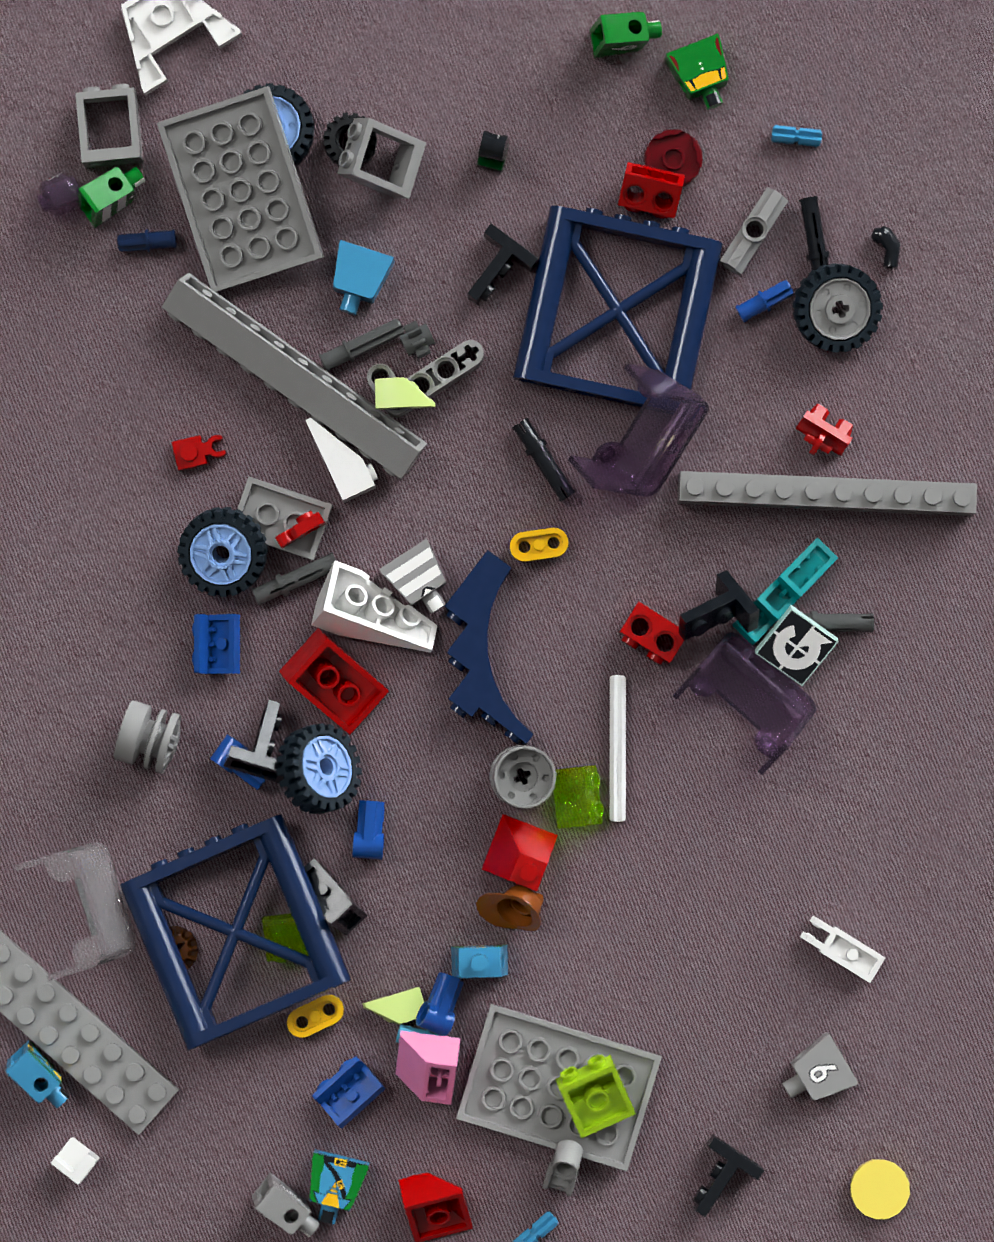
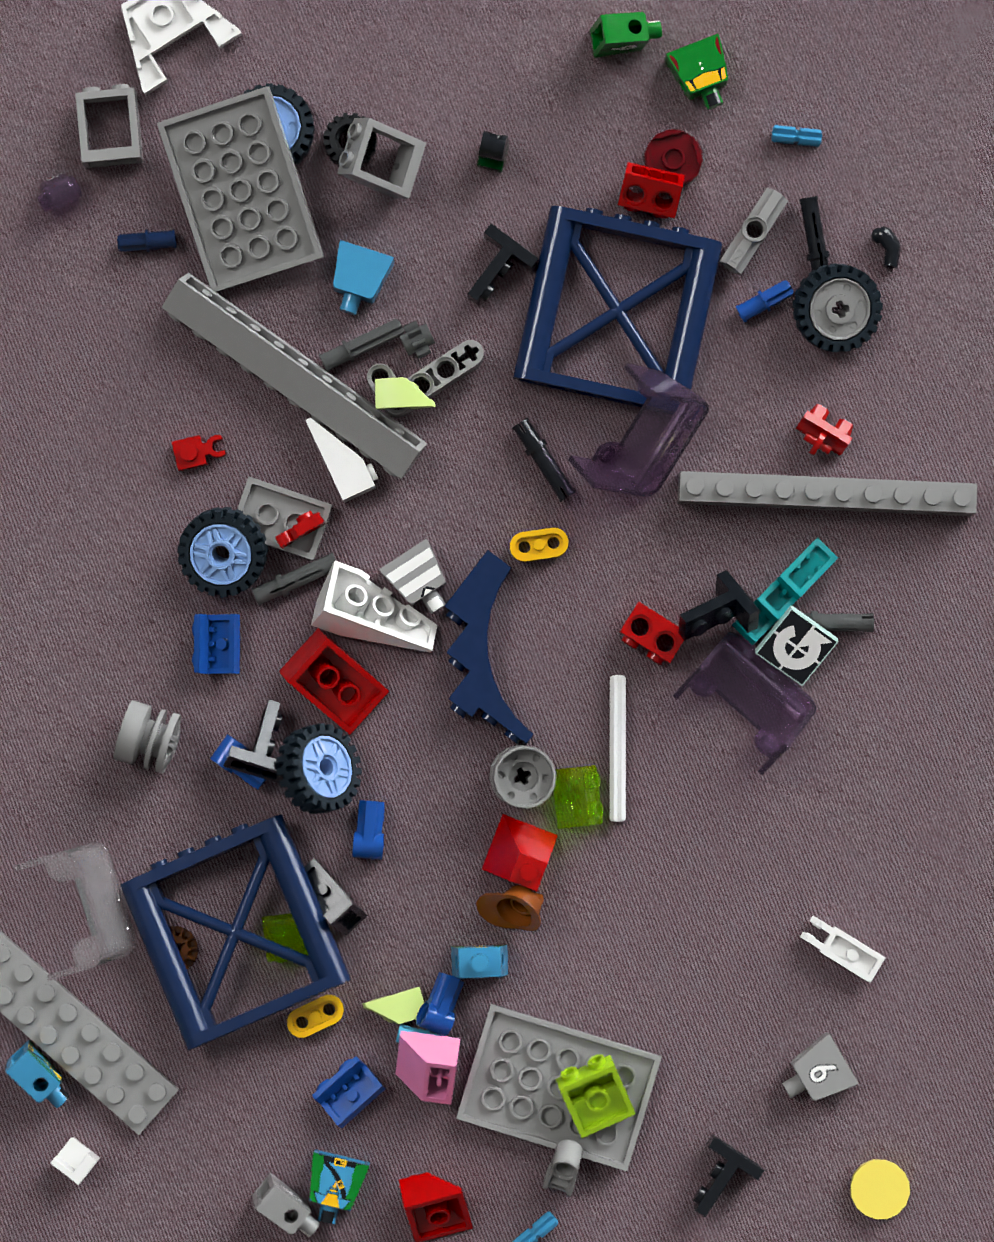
green torso [78,167,145,228] -> none

